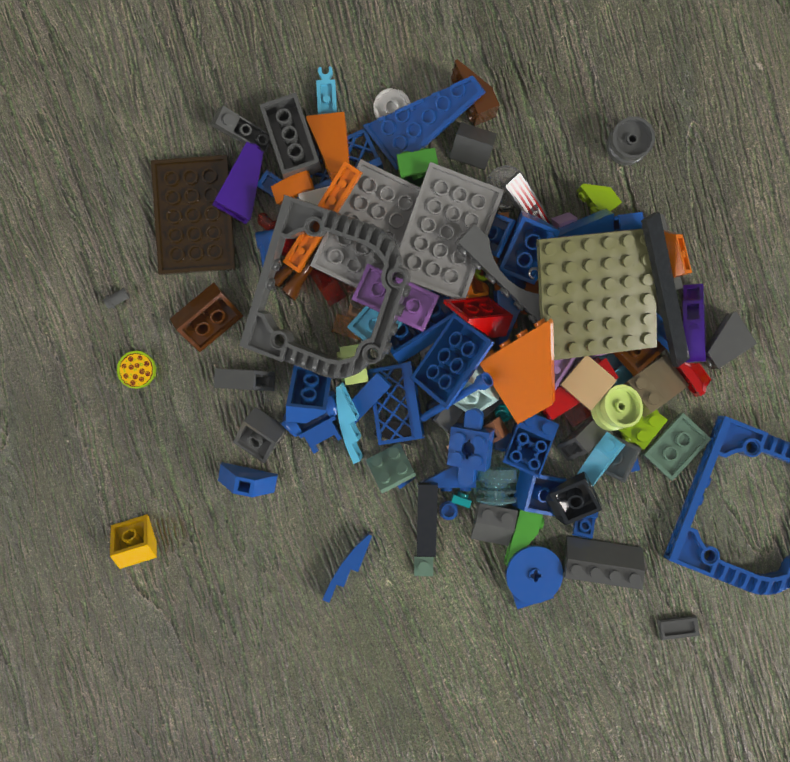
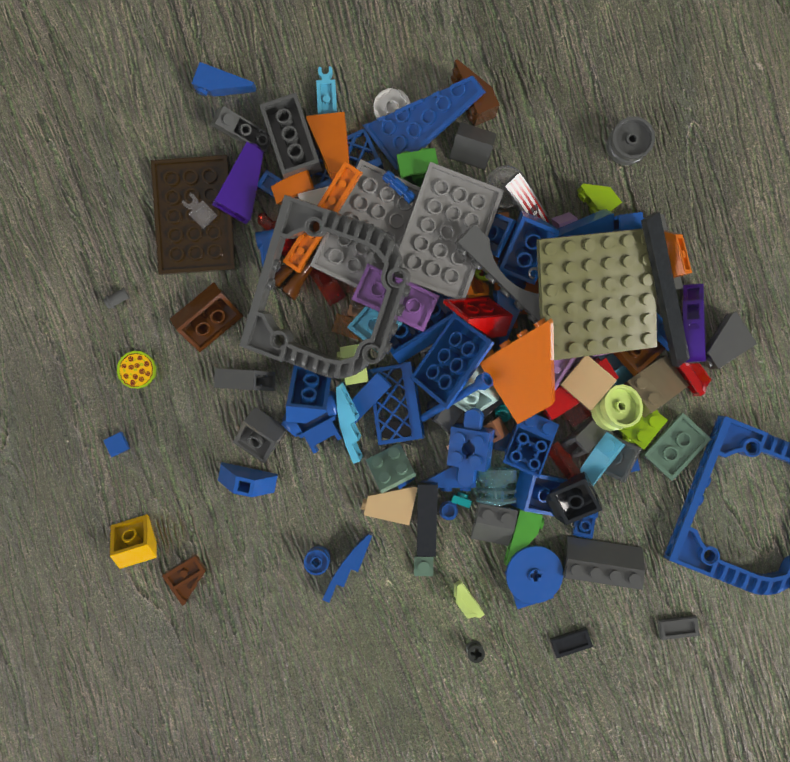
none -> blue tile [103,432,130,457]
none -> reddish brown wing [162,554,206,606]
none -> clear plate [182,193,217,229]
none -> blue slope [192,62,256,97]
none -> blue wheel [304,545,331,575]
none -> tan slope [361,485,418,525]
none -> blue axle [382,170,416,204]
none -> yellowish green slope [454,580,485,619]
none -> pearl dark grey bush [466,640,485,663]
none -> clear red plate [548,441,581,479]
none -> black tile [550,627,593,658]

